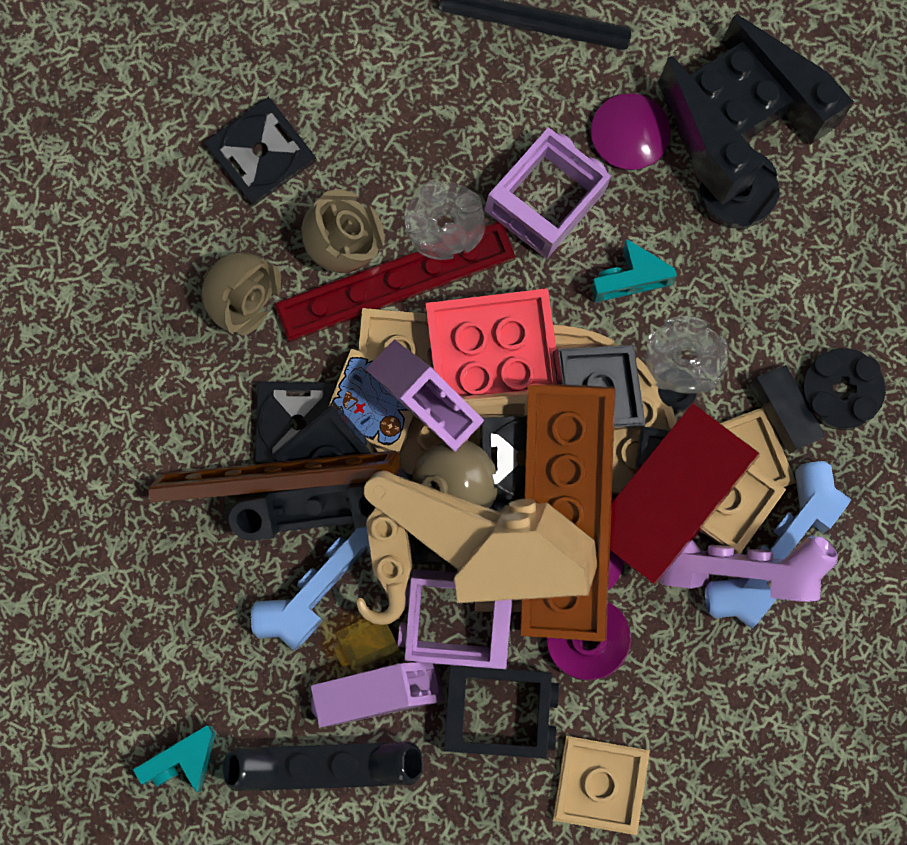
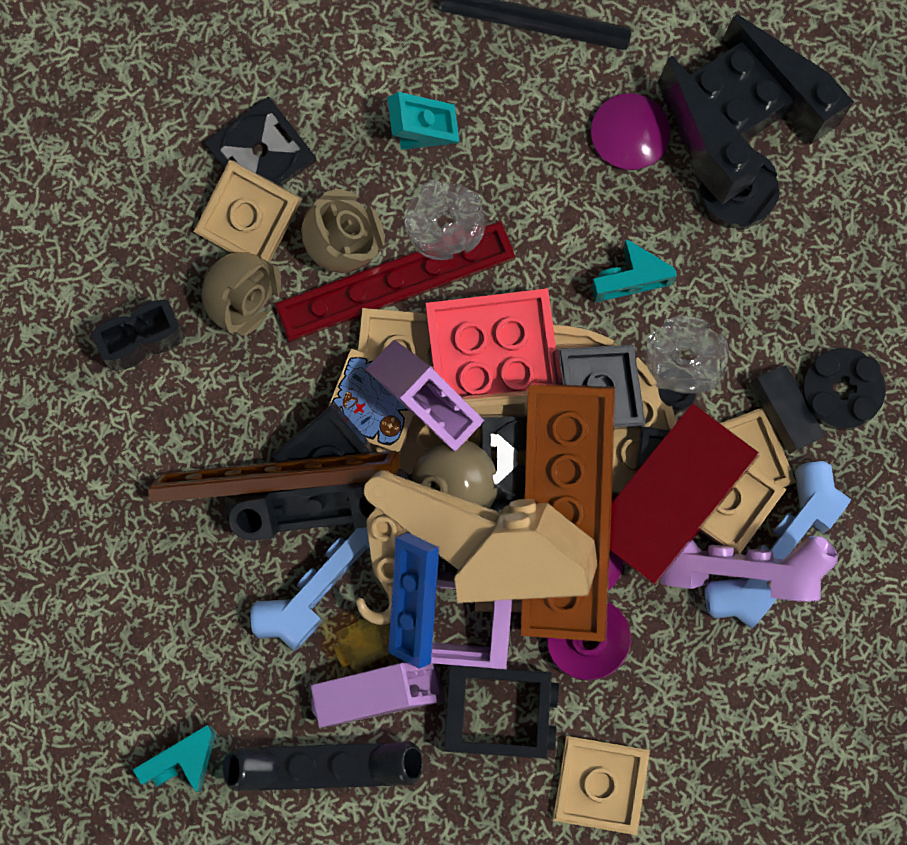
black piece [256,382,337,464] -> none
lavender window [484,127,612,259] -> none
none -> black brick [92,300,186,370]
none -> tan tile [194,160,302,262]
none -> teal slope [387,92,460,150]
none -> blue plate [389,533,439,669]

